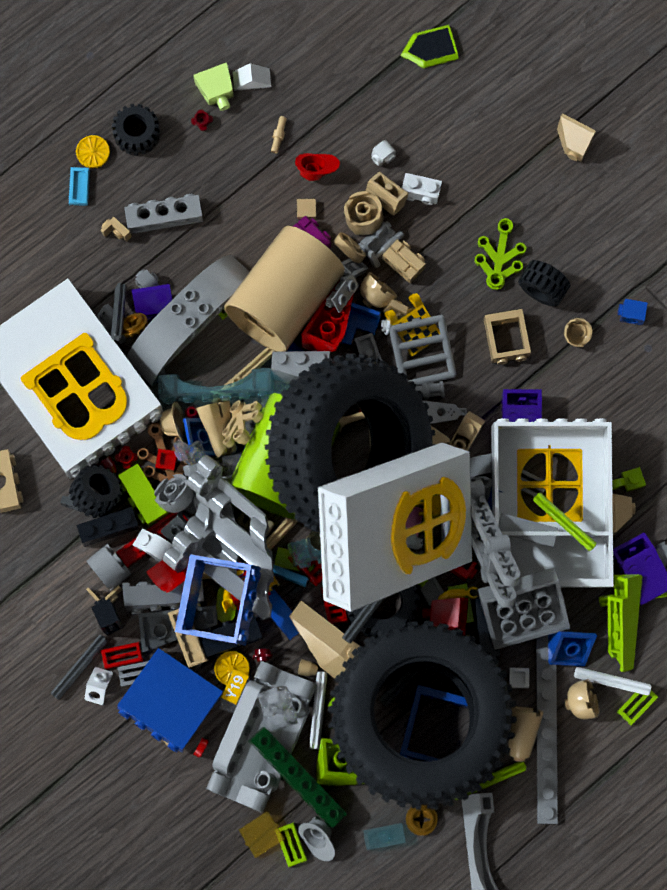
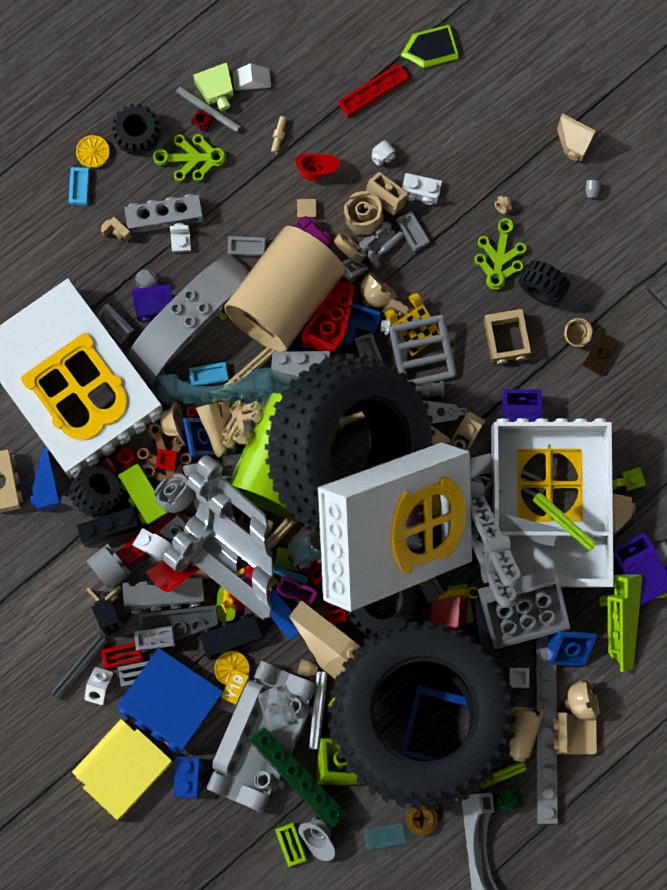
dark grey axle [111,283,126,341] -> none
pearl gold gear [122,313,148,337] -> none
tan plate [168,609,207,668] -> none
clear bracket [173,440,206,466] -> none
window [175,554,261,645] -> none
red tile [193,737,209,758] -> none
clear yellow piece [239,811,285,858] -> none
dark red plate [253,649,273,662] -> none
light grey hinge [326,272,359,313] -> none
dark grey axle [343,598,384,643] -> none
tan brick [382,239,426,284] -> none
red bracket [450,562,477,582] -> none
white axle [574,667,651,695] -> none
lime tile [617,690,658,726] -> none
blue brick [618,299,648,325] -> none
none -> blue slope [30,447,61,511]
none -> light yellow piece [72,719,173,821]
none -> light grey plate [134,626,176,650]
none -> lime plant [153,134,226,183]
none -> white bracket [170,223,191,254]
none -> blue bracket [173,757,203,798]
none -> light grey bar [176,87,241,132]
none -> medium azure tile [189,362,229,388]
none -> light grey tile [227,236,266,257]
none -> magenta brick [276,576,317,608]
none -> red tile [337,63,409,118]
none -> light grey tile [395,211,430,252]
none -> dark green bracket [491,787,524,815]
none -> tan plate [495,196,512,214]
none -> tan bracket [553,713,597,755]
none -> dark brown plate [582,332,618,375]
none -> light grey hose [585,180,601,199]

